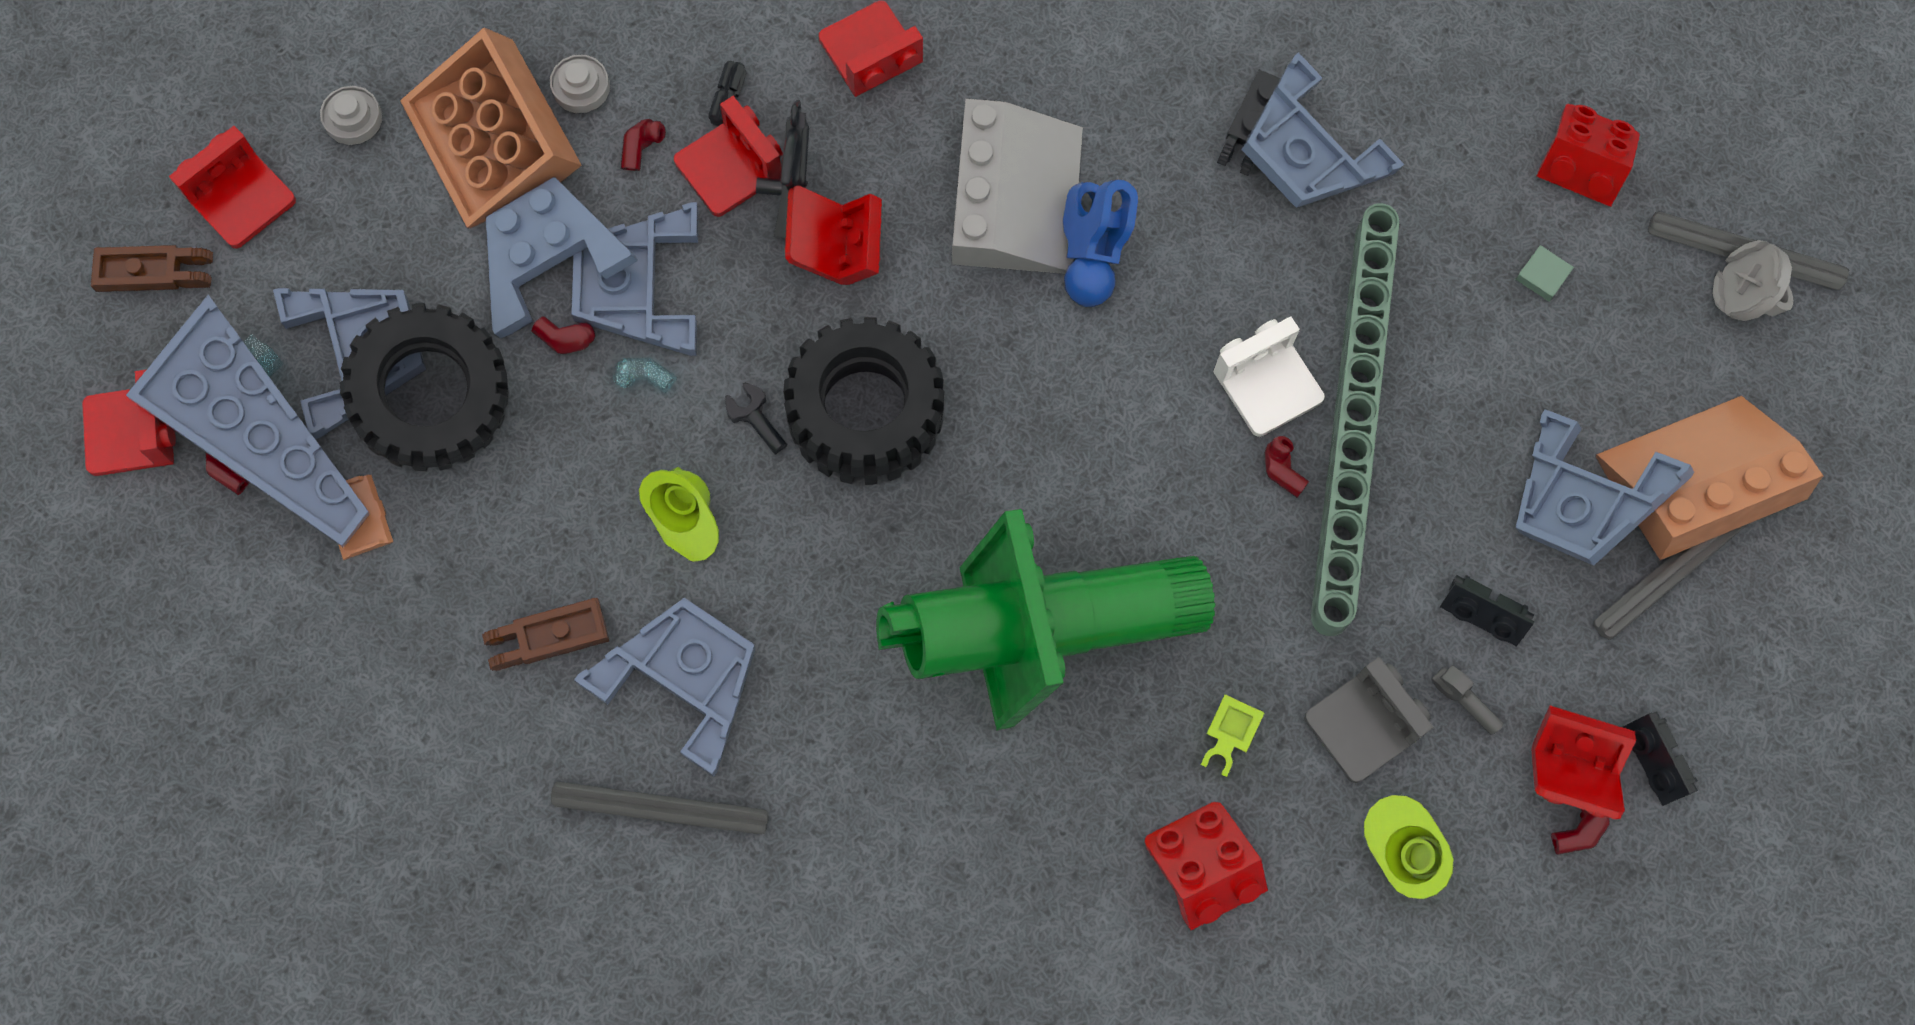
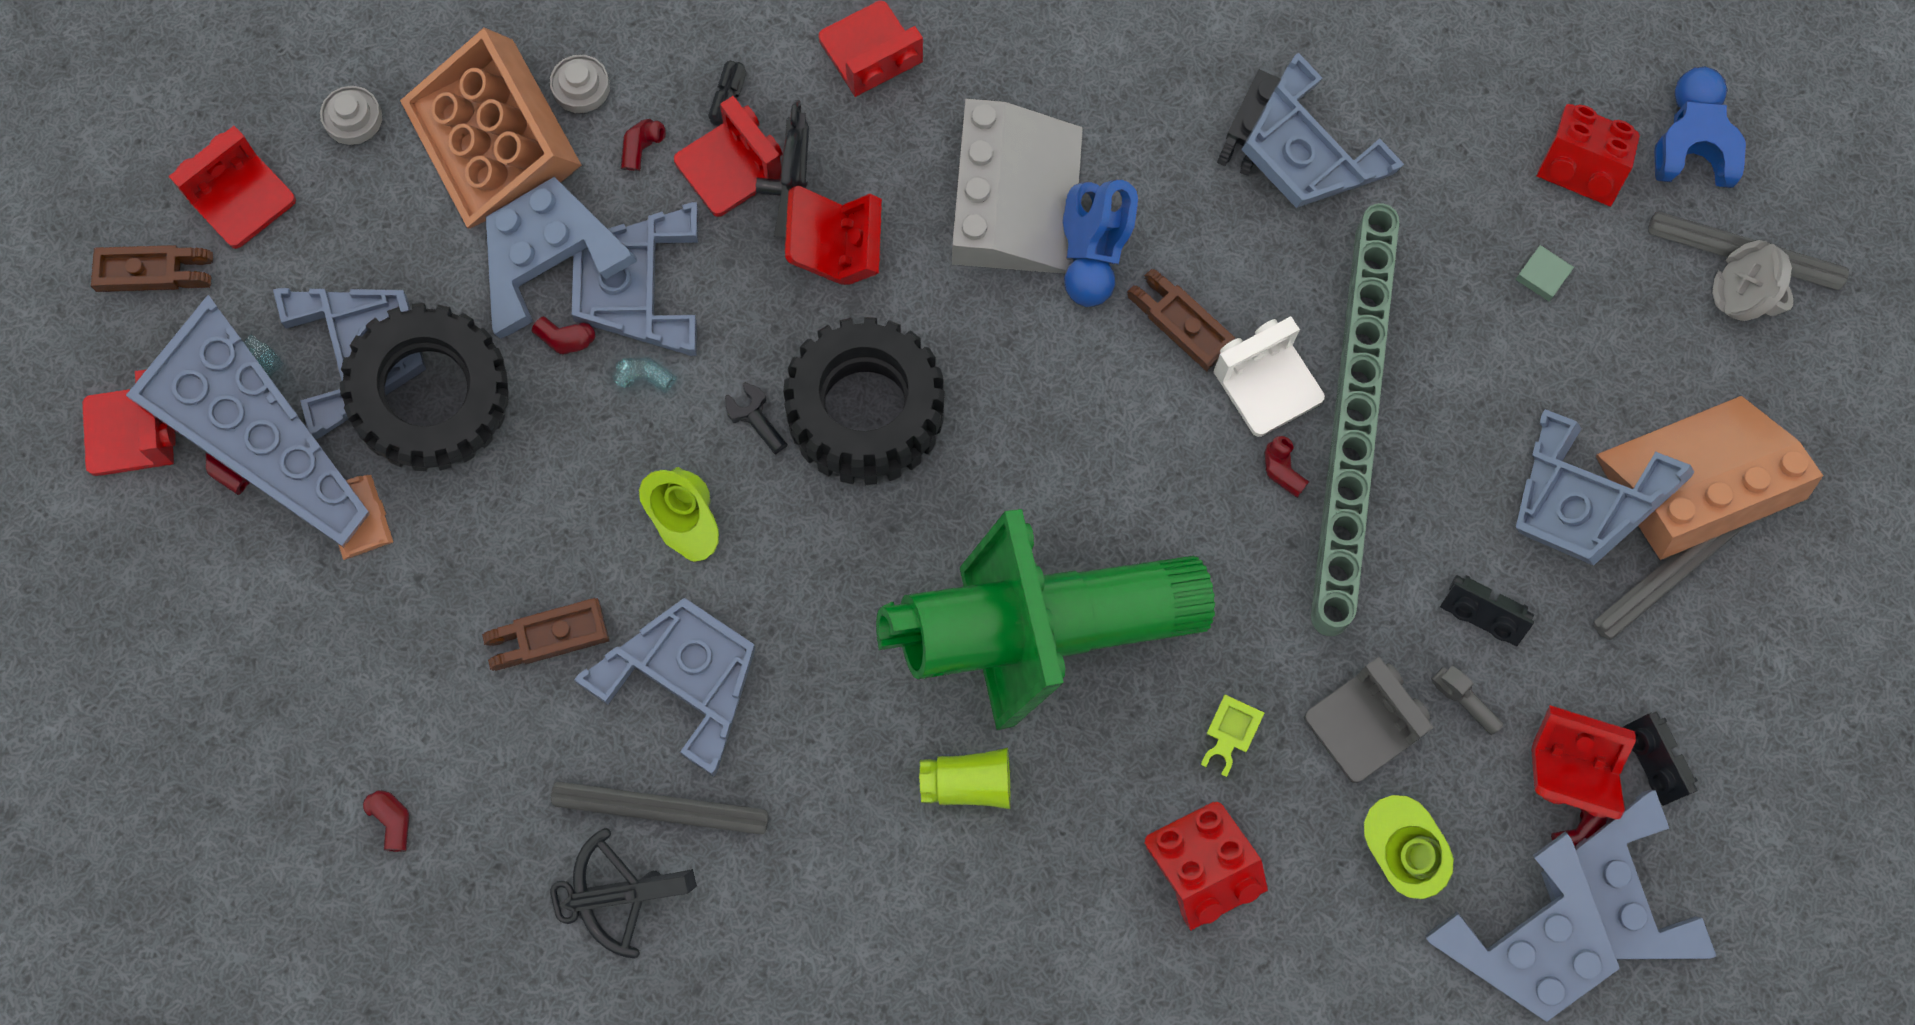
none -> dark red arm [363,790,409,852]
none -> black piece [550,828,697,959]
none -> lime plant [919,747,1011,809]
none -> reddish brown hinge [1127,269,1235,372]
none -> sand blue wing [1426,831,1620,1022]
none -> sand blue wing [1541,790,1716,959]
none -> blue piece [1654,66,1746,188]

